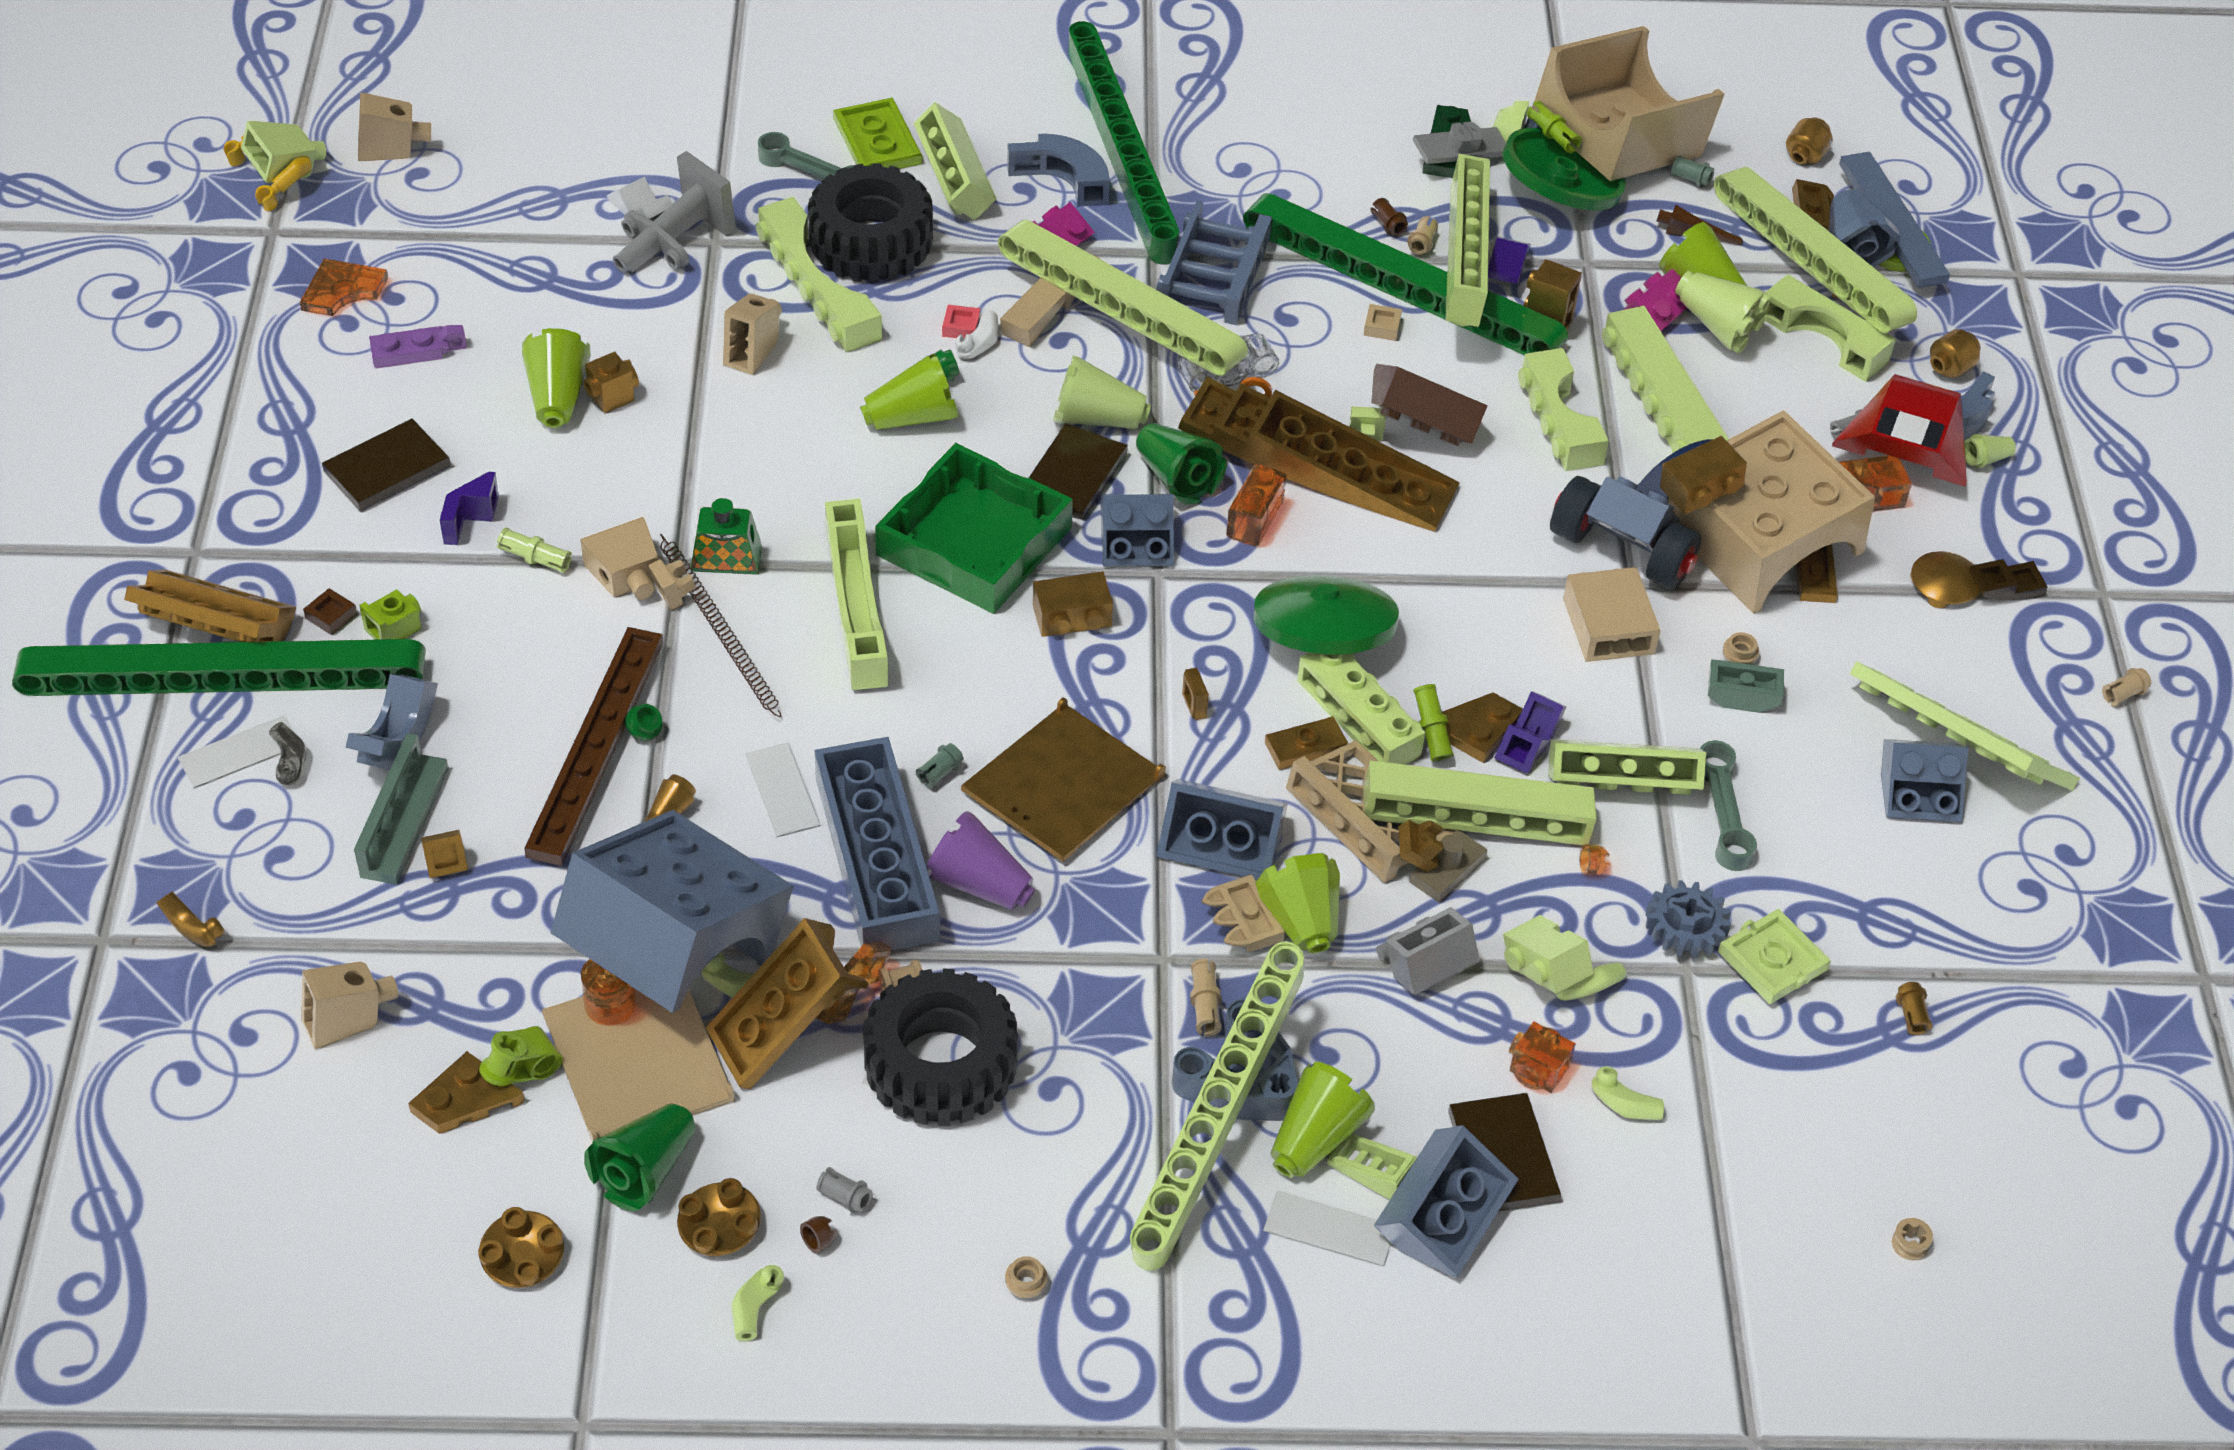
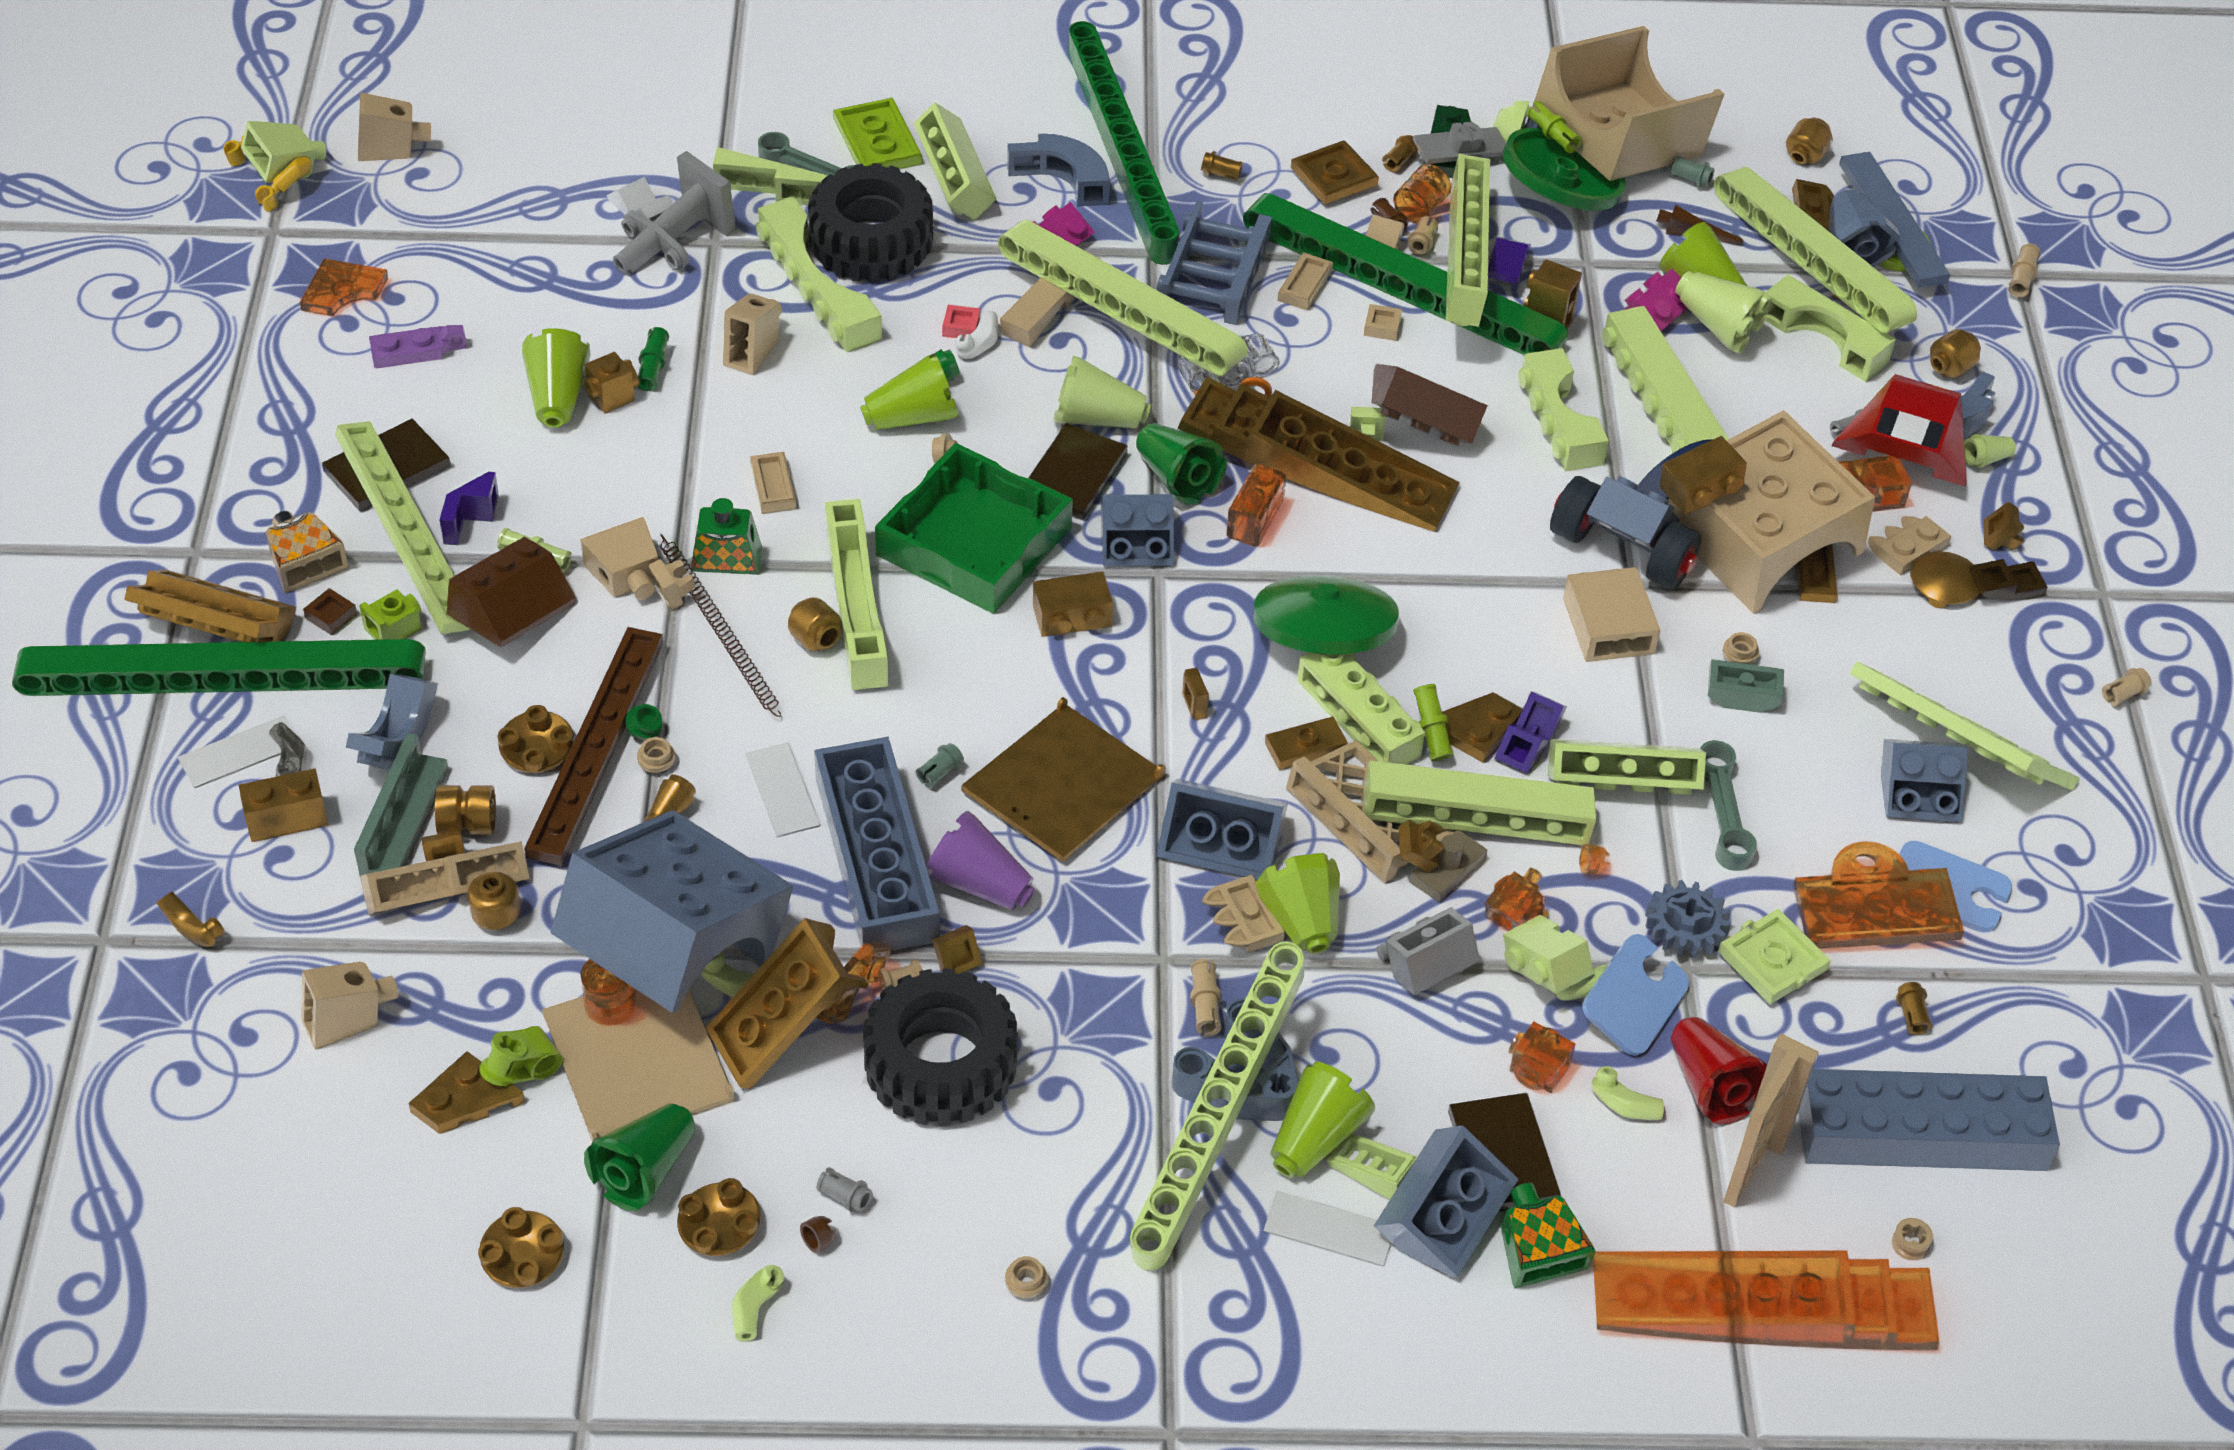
none -> pearl gold brick [238,768,329,842]
none -> tan torso [265,511,349,593]
none -> yellowish green plate [335,421,471,635]
none -> tan slope [360,841,530,914]
none -> pearl gold wheel [435,785,496,835]
none -> reddish brown slope [446,536,576,647]
none -> pearl gold head [467,872,521,930]
none -> pearl gold dish [497,705,574,773]
none -> tan plate [637,737,675,773]
none -> green pin [638,327,670,391]
none -> yellowish green slope [713,147,828,205]
none -> tan tile [750,452,796,514]
none -> pearl gold head [788,597,842,651]
none -> tan plate [932,433,957,463]
none -> pearl gold tile [932,925,983,974]
none -> pearl gold pin [1201,151,1243,182]
none -> tan tile [1277,253,1333,310]
none -> pearl gold plate [1291,140,1379,205]
none -> tan tile [1366,214,1405,249]
none -> pearl gold pin [1382,135,1418,172]
none -> clear orange wheel [1393,164,1452,223]
none -> clear orange piece [1485,867,1549,931]
none -> green torso [1501,1183,1596,1288]
none -> light blue piece [1582,934,1689,1056]
none -> clear orange slope [1592,1250,1940,1350]
none -> red cone [1670,1017,1767,1124]
none -> tan fence [1723,1033,1819,1207]
none -> clear orange plate [1793,841,1964,949]
none -> sand blue brick [1798,1069,2060,1171]
none -> tan plate [1868,516,1952,576]
none -> light blue piece [1886,841,2012,933]
none -> pearl gold tile [1983,501,2025,551]
none -> tan pin [2008,243,2041,297]

